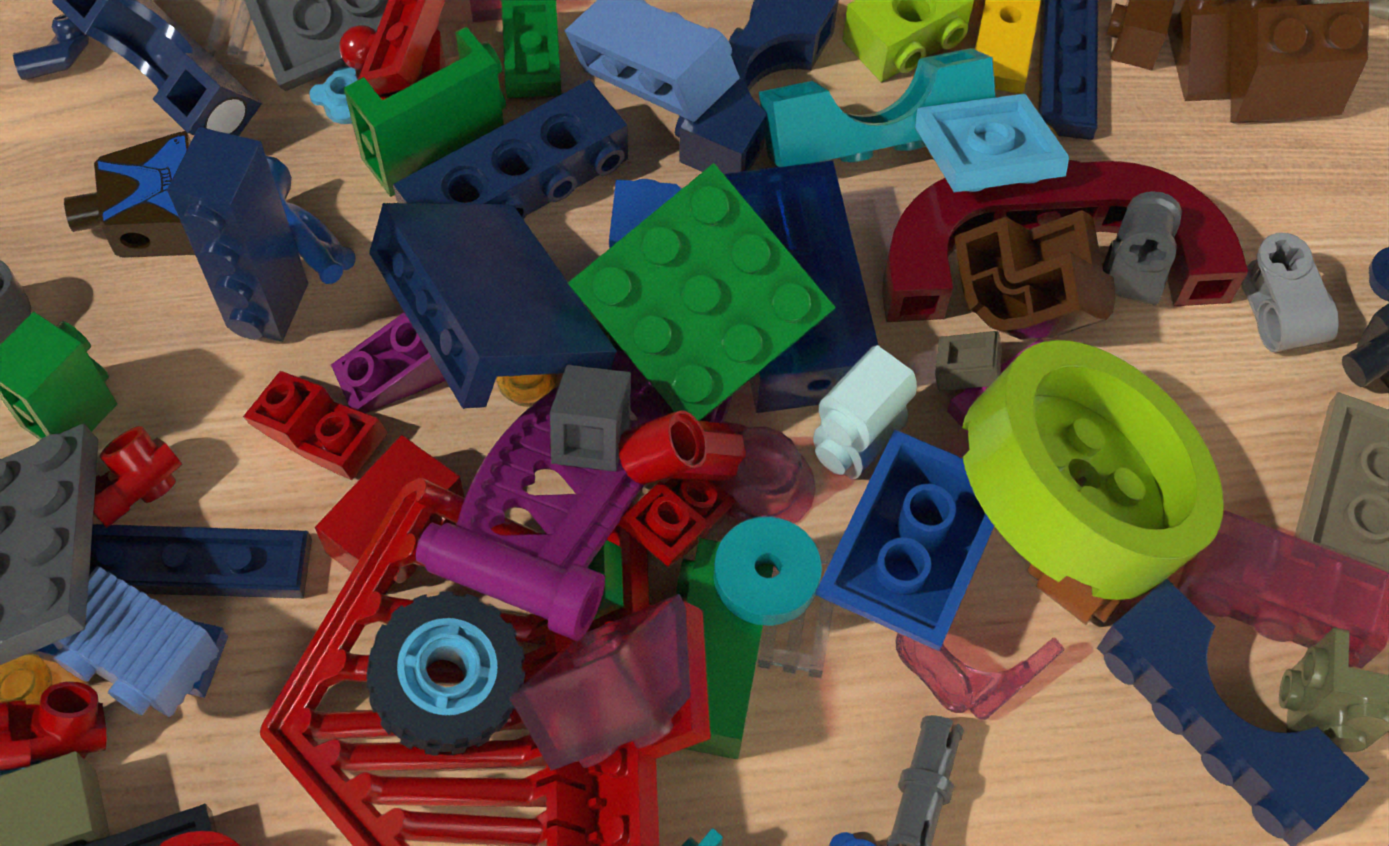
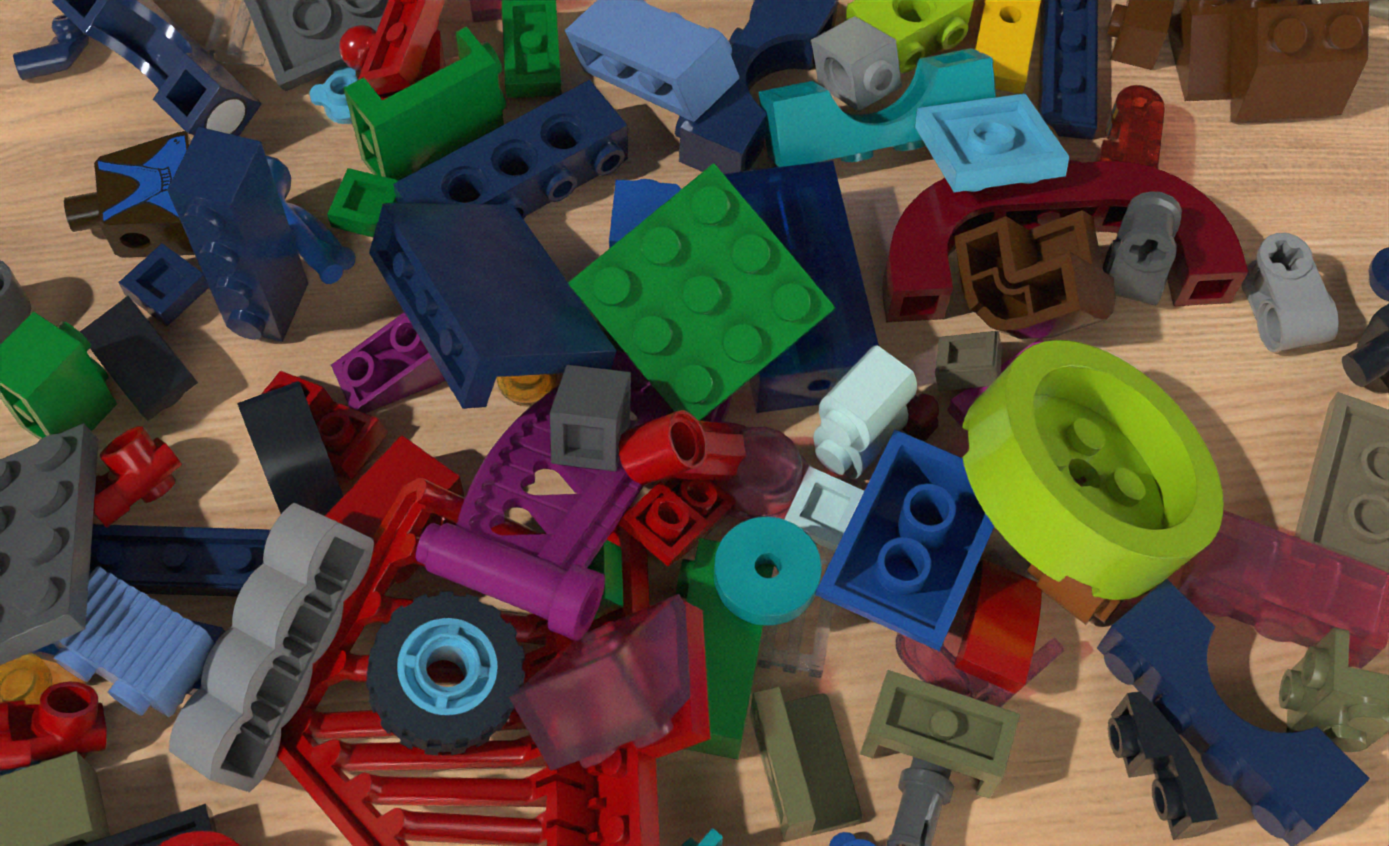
none -> black slope [80,296,198,421]
none -> dark blue plate [118,243,209,326]
none -> light grey brick [169,503,374,792]
none -> black slope [237,381,344,516]
none -> green plate [327,168,400,237]
none -> olive panel [750,687,862,842]
none -> light aqua plate [784,466,864,551]
none -> light grey brick [811,16,902,111]
none -> olive panel [860,670,1020,799]
none -> dark red hand [902,393,939,442]
none -> red slope [954,559,1042,694]
none -> clear red leg [1095,85,1165,169]
none -> black slope [1108,691,1219,840]

